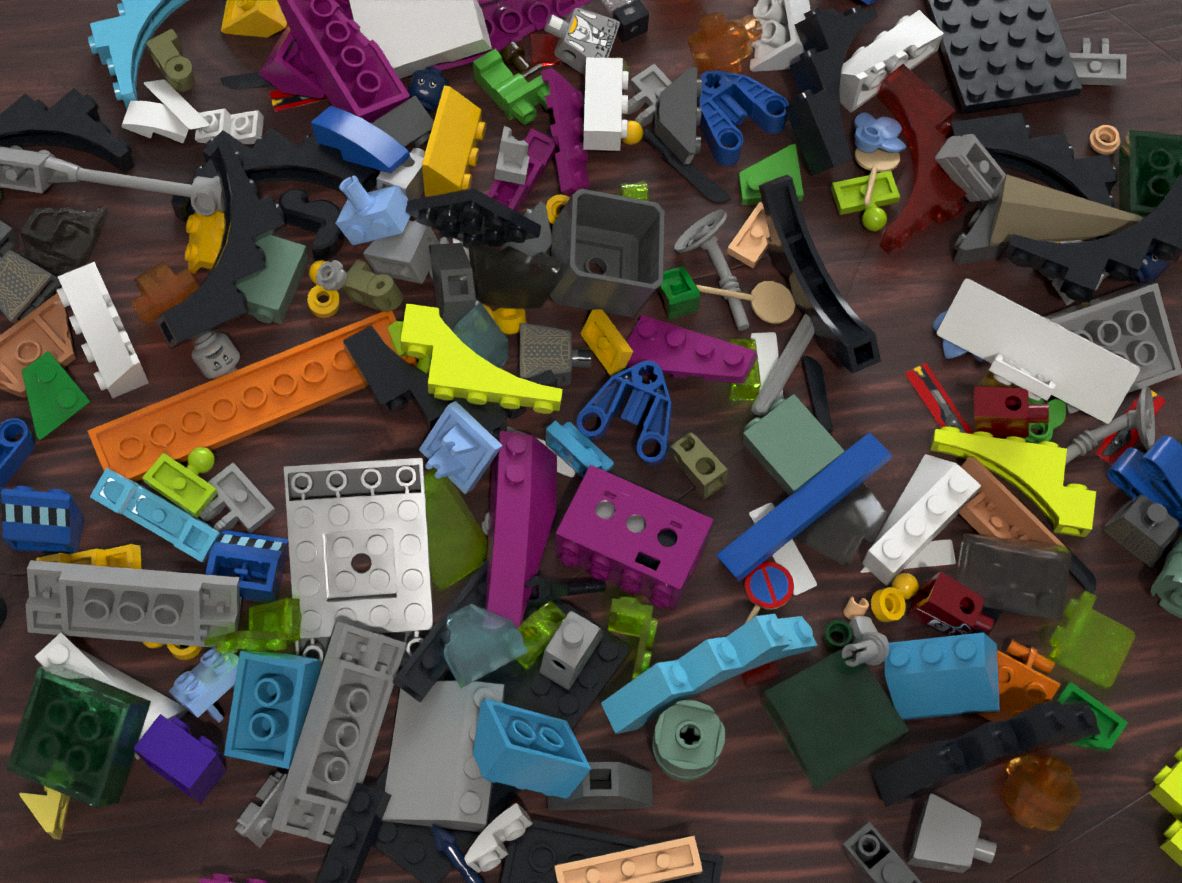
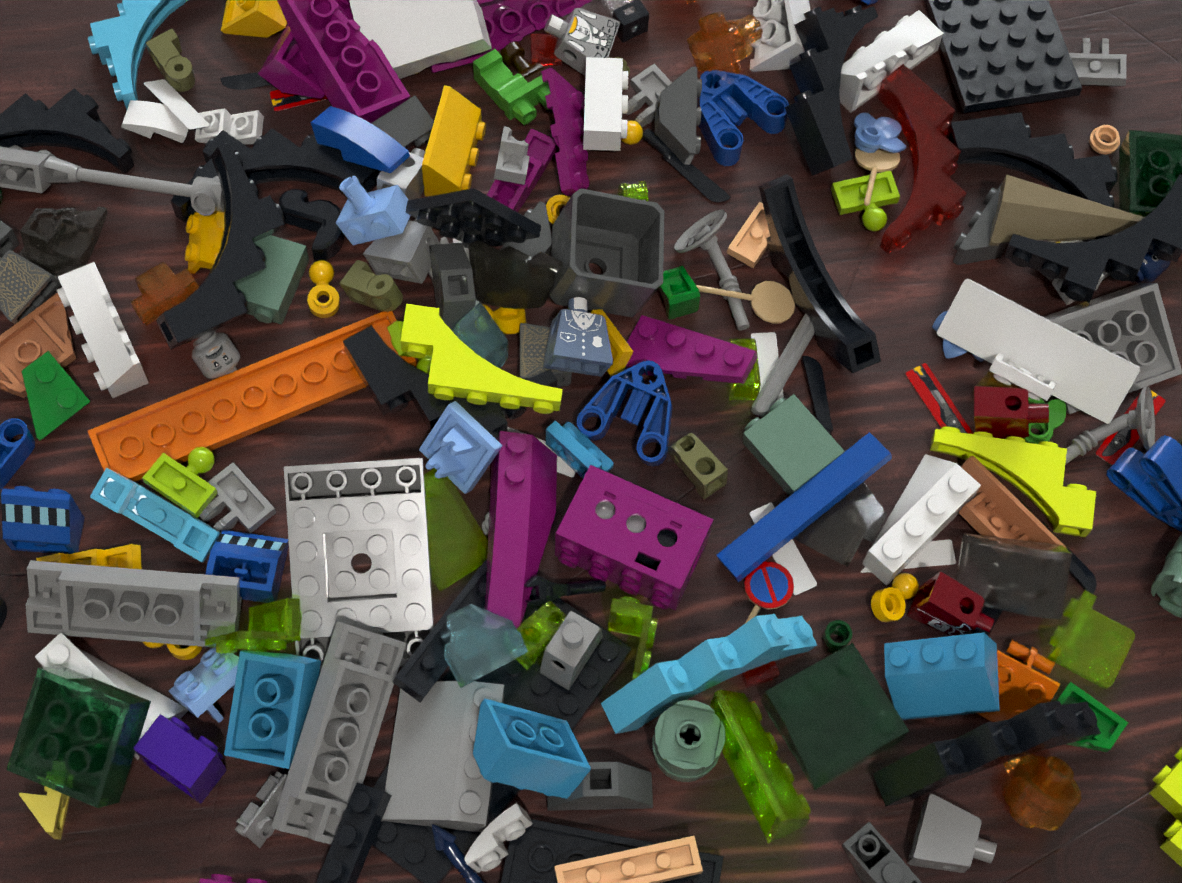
light grey plate [316,260,347,291] -> none
dark blue head [407,66,450,114] -> none
bright green wing [738,144,804,205] -> none
light grey arm [842,597,889,667] -> none
light grey brick [935,134,1006,202] -> none
dark grey torso [1102,495,1180,569] -> none
none -> sand blue torso [543,297,613,377]
none -> clear neon green slope [710,690,811,844]

